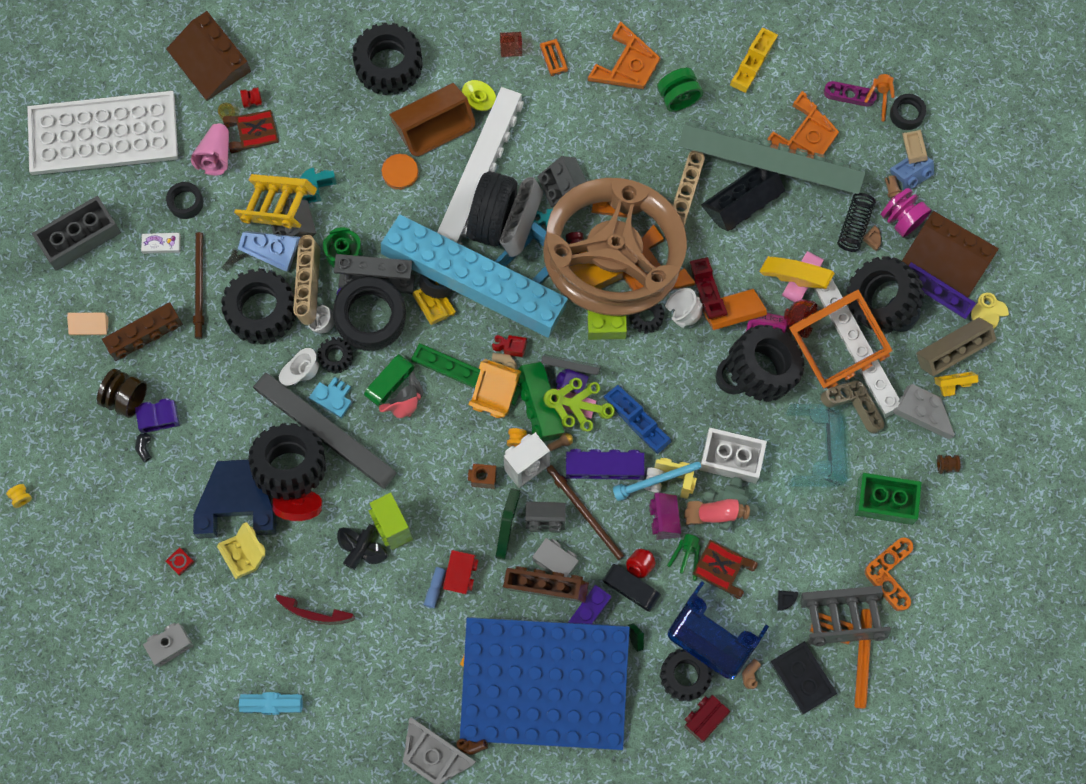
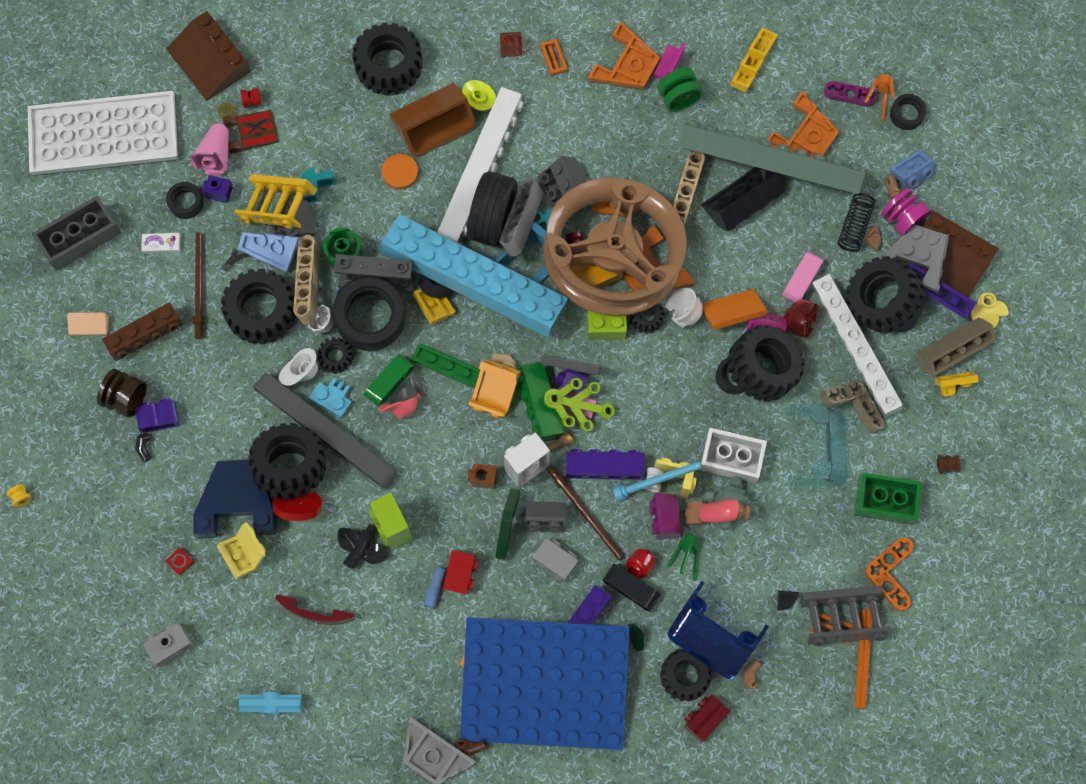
red plate [492,335,528,357] -> none
reddish brown brick [503,566,589,603] -> none
light orange wheel [507,428,527,447] -> none
blue slope [603,385,671,454] -> none
dark red slope [690,257,727,319] -> none
flag [692,539,758,599] -> none
yellow slope [759,256,835,289] -> none
black plate [770,641,837,715] -> none
orange window [789,289,893,389] -> none
light grey wing [893,384,954,439] -> none
tan tile [902,130,928,164] -> none
none -> dark purple brick [202,175,233,203]
none -> dark pink panel [654,42,686,79]
none -> light grey wing [880,224,949,292]

